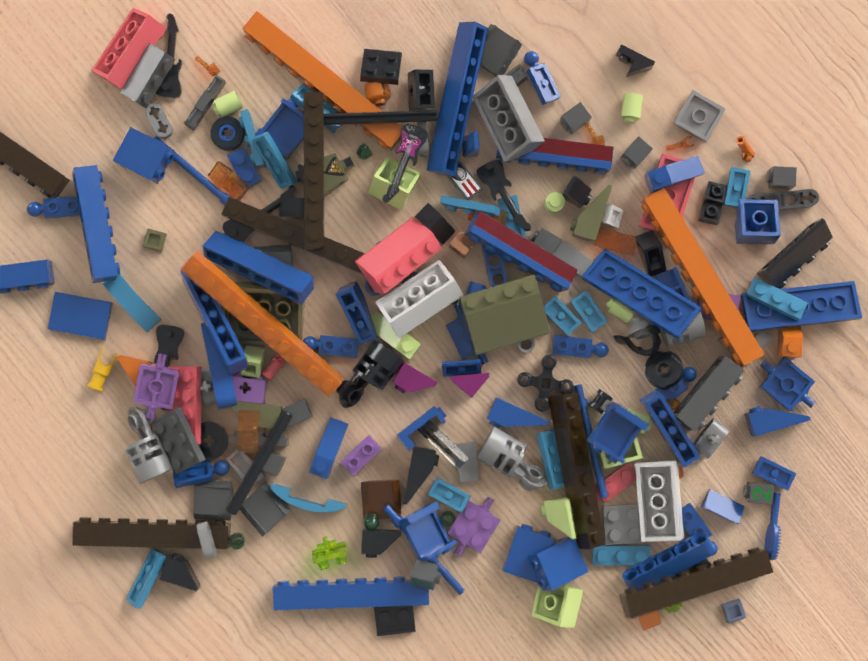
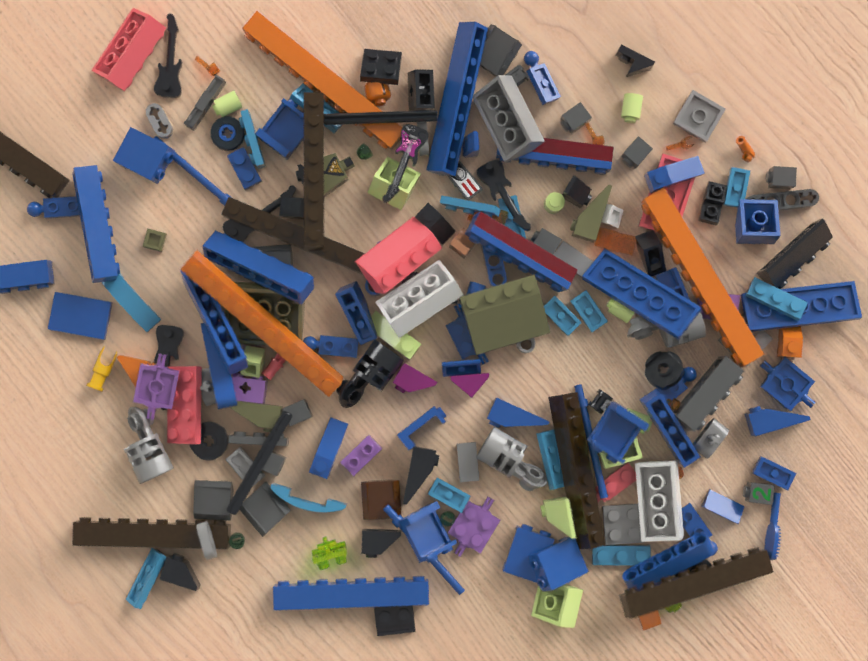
brick [120,43,176,108] -> none
dark grey plate [152,407,205,474] -> none
blue plate [173,460,229,488] -> none
clear orange slope [208,161,250,201] -> none
clear orange slope [238,410,260,453] -> none
dark azure plate [251,132,297,189] -> none
clear green hinge [364,514,379,531] -> none
dark grey brick [410,559,441,590] -> none
clear smoke tile [417,420,469,470] -> none
black gear [517,355,574,412] -> none
blue plate [552,335,609,359] -> none
black helmet [613,324,661,356] -> none
sand blue tile [721,598,747,624] -> none

